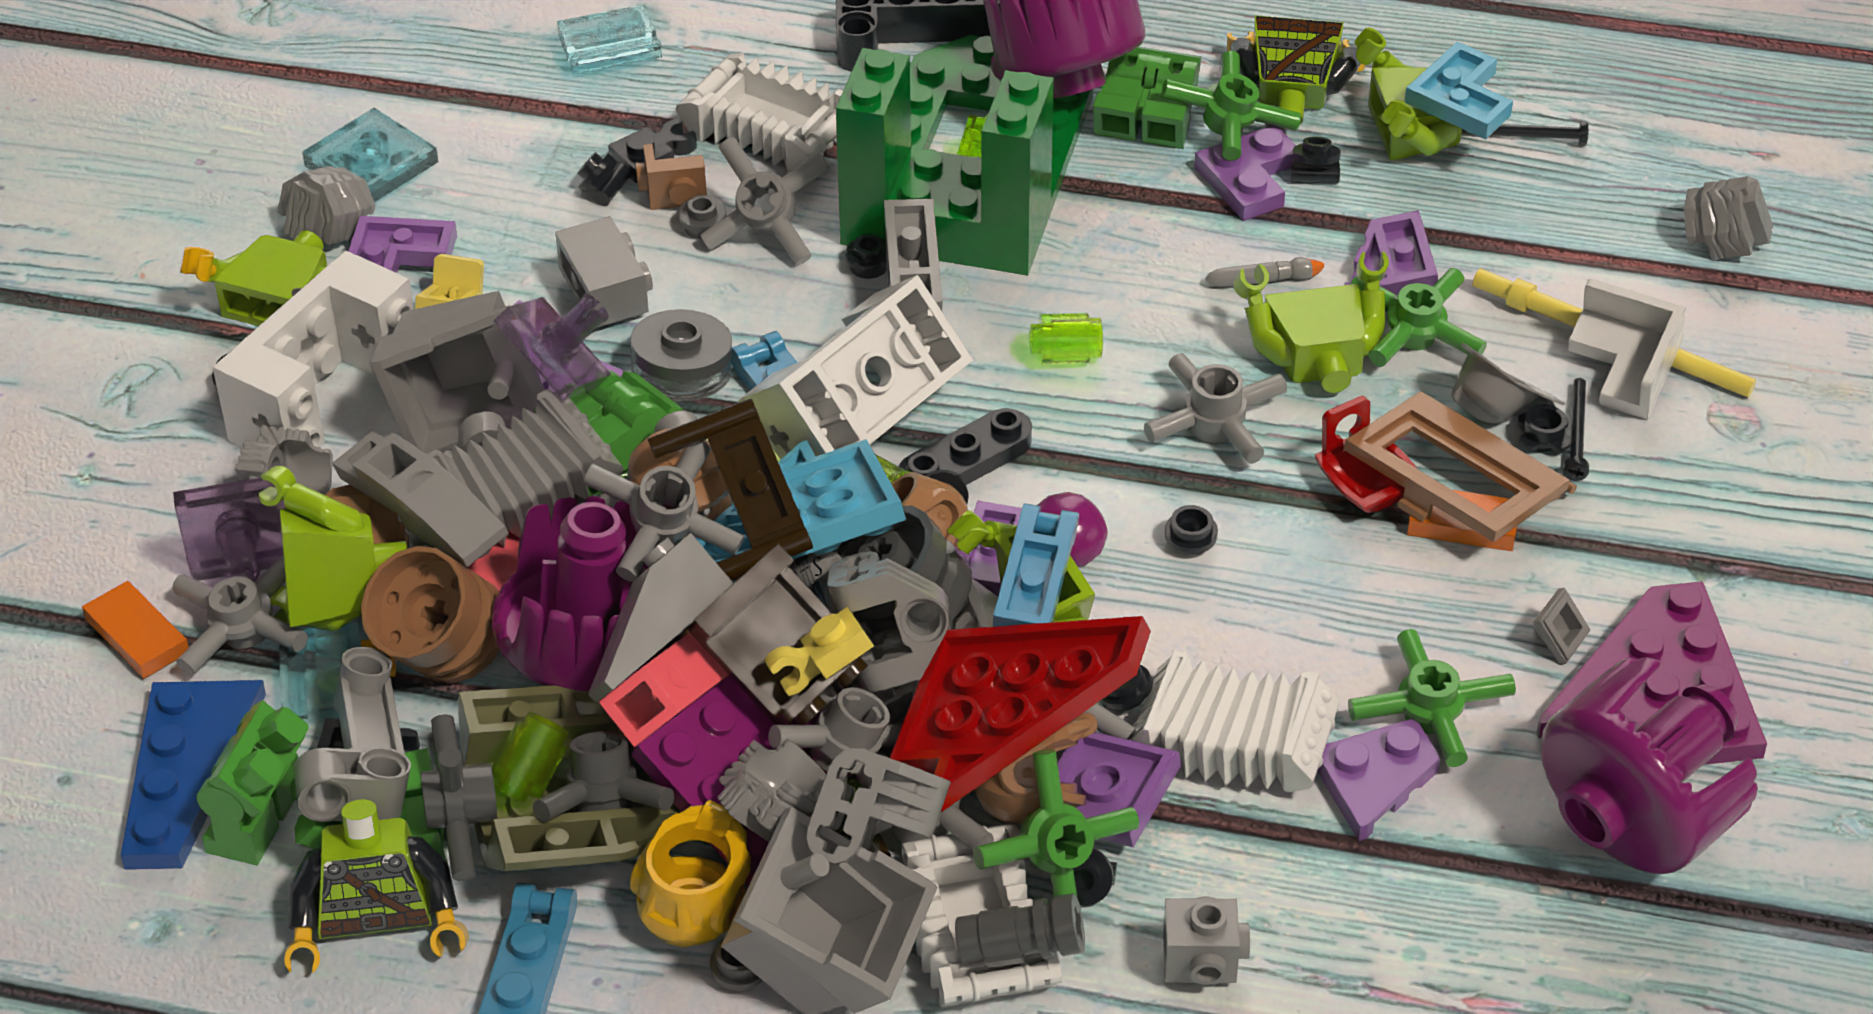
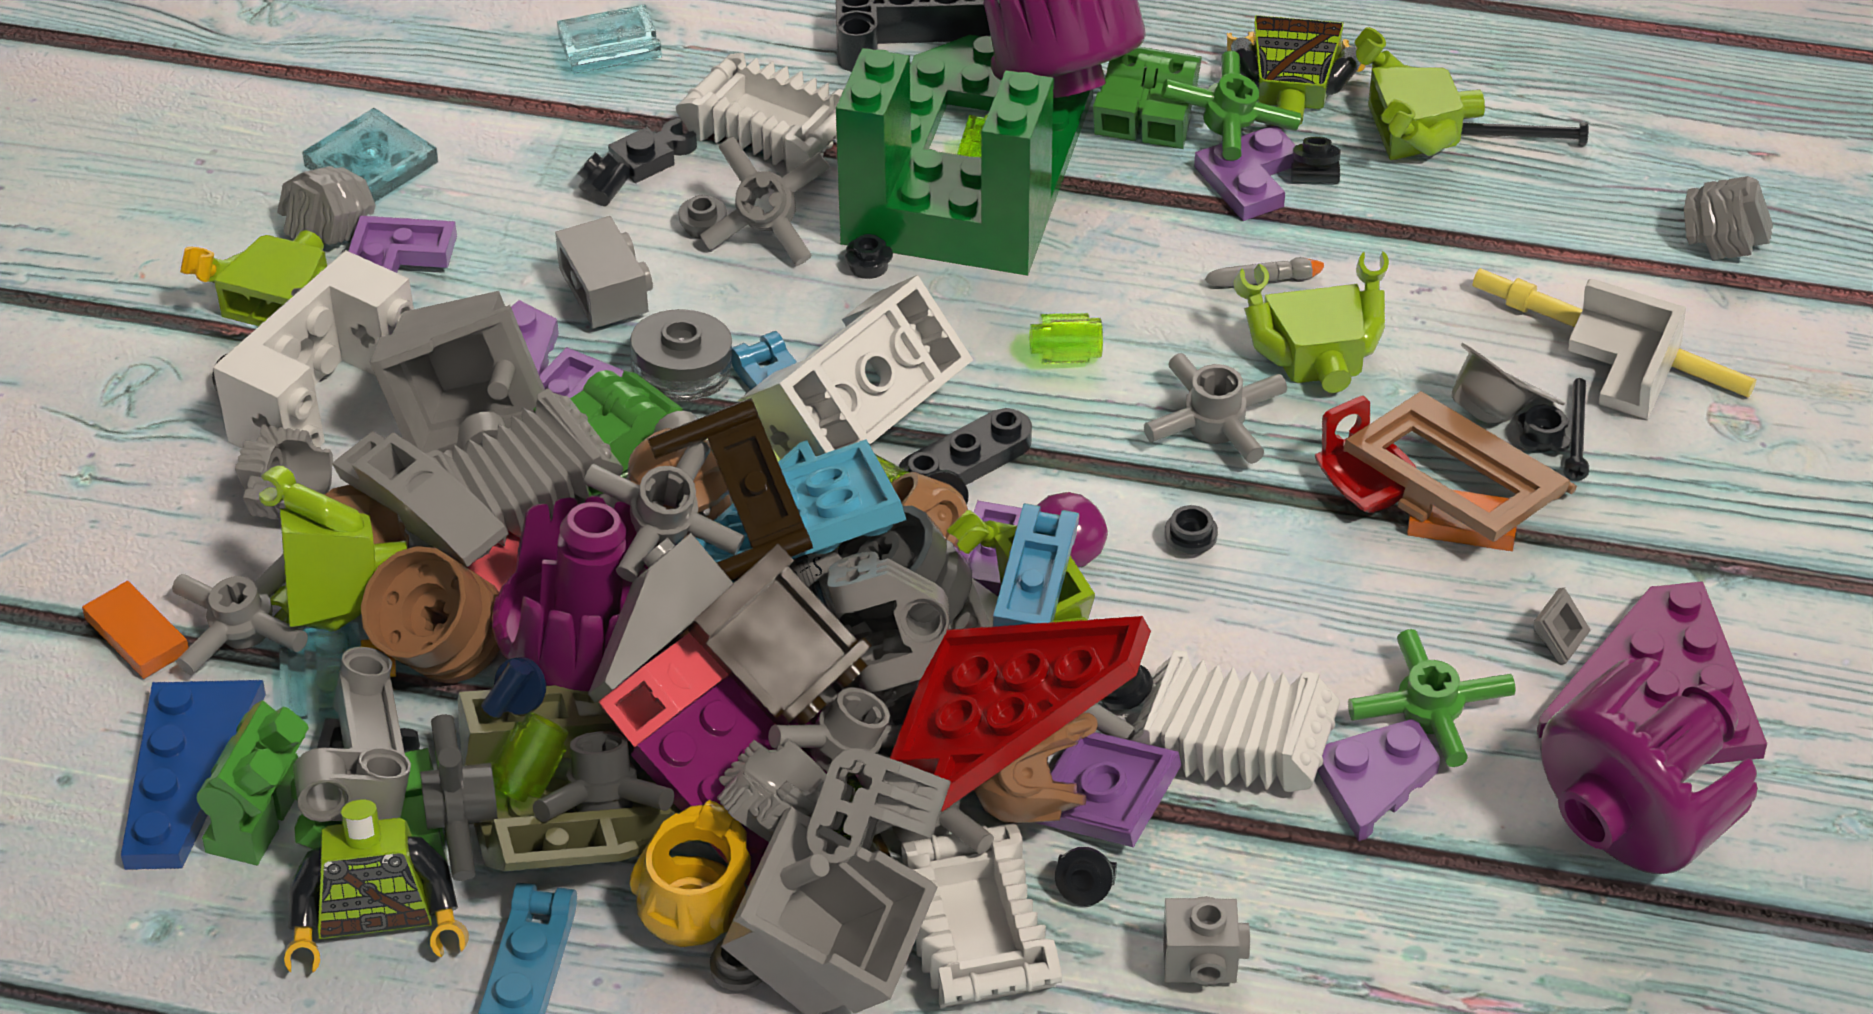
clear purple tile [173,478,286,582] -> none
light yellow bracket [415,254,484,309] -> none
clear purple tile [494,293,611,400] -> none
medium nougat bracket [635,144,707,210] -> none
light yellow plate [764,607,874,696] -> none
light grey slope [884,199,943,311] -> none
dark grey axle [955,893,1085,968] -> none
bright green bar [973,749,1139,896] -> none
medium lavender wing [1344,210,1438,295] -> none
bright green bar [1350,268,1487,367] -> none
medium azure plate [1405,41,1513,139] -> none
none -> dark blue plate [481,657,546,718]

